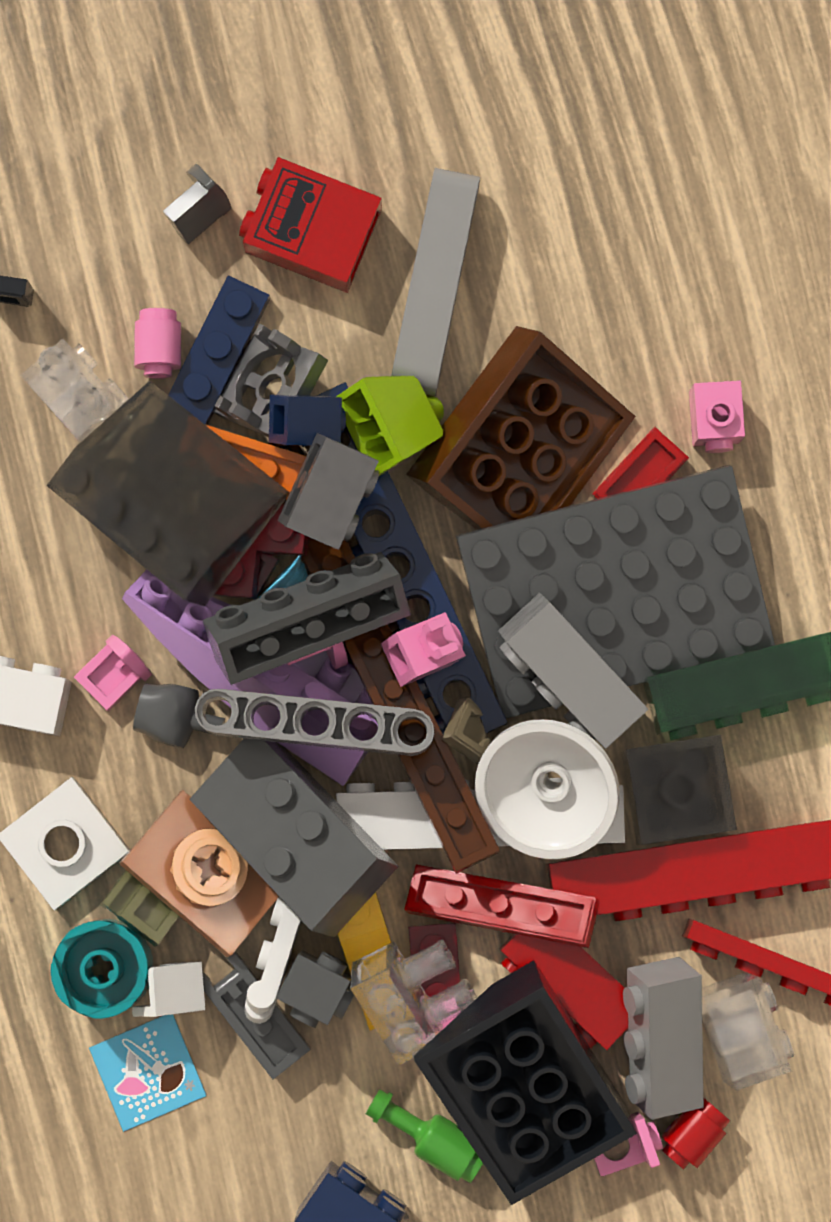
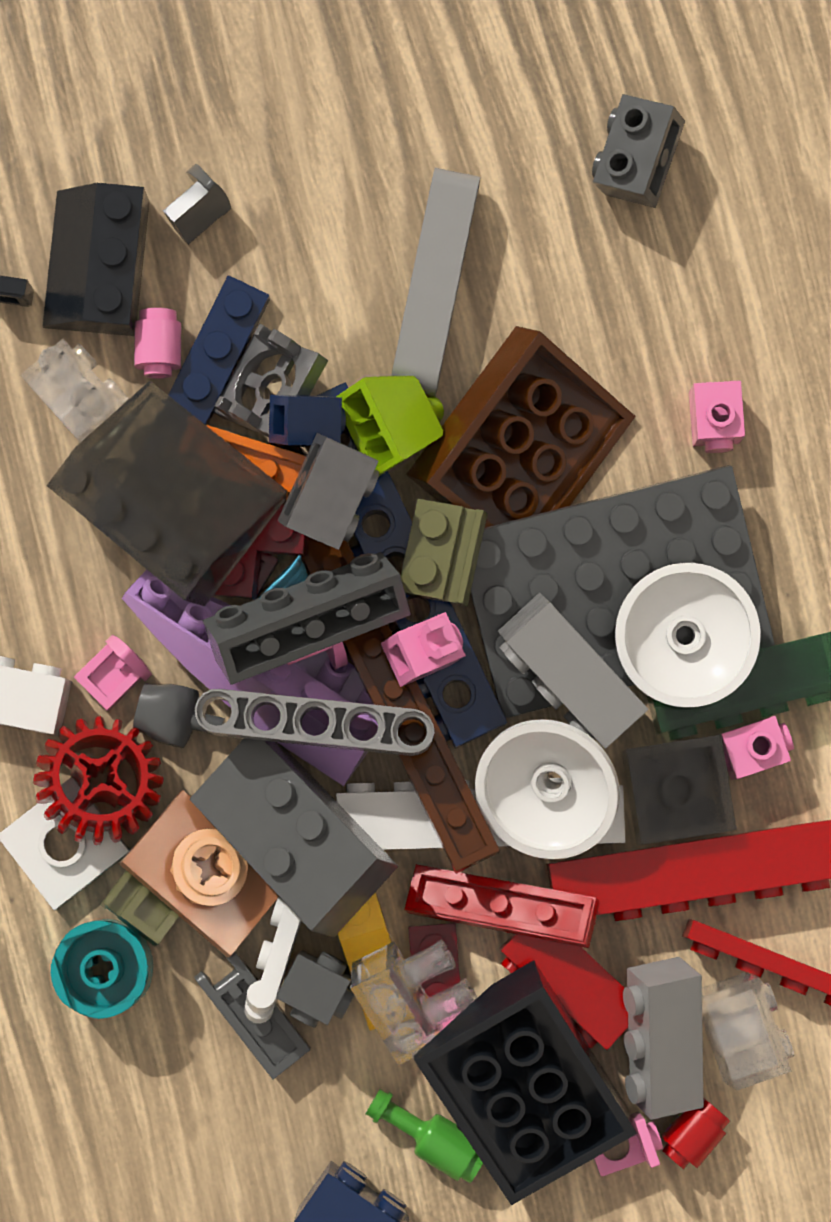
medium azure sticker [89,1014,207,1132] -> none
white panel [132,962,205,1017] -> none
red brick [239,157,382,293] -> none
dark tan tile [442,697,490,765] -> none
red tile [591,427,689,500] -> none
none -> red gear [33,716,164,845]
none -> black slope [42,183,150,336]
none -> olive plate [400,499,488,606]
none -> dark grey brick [592,94,685,208]
none -> white dish [615,563,761,707]
none -> bright pink brick [716,716,794,780]

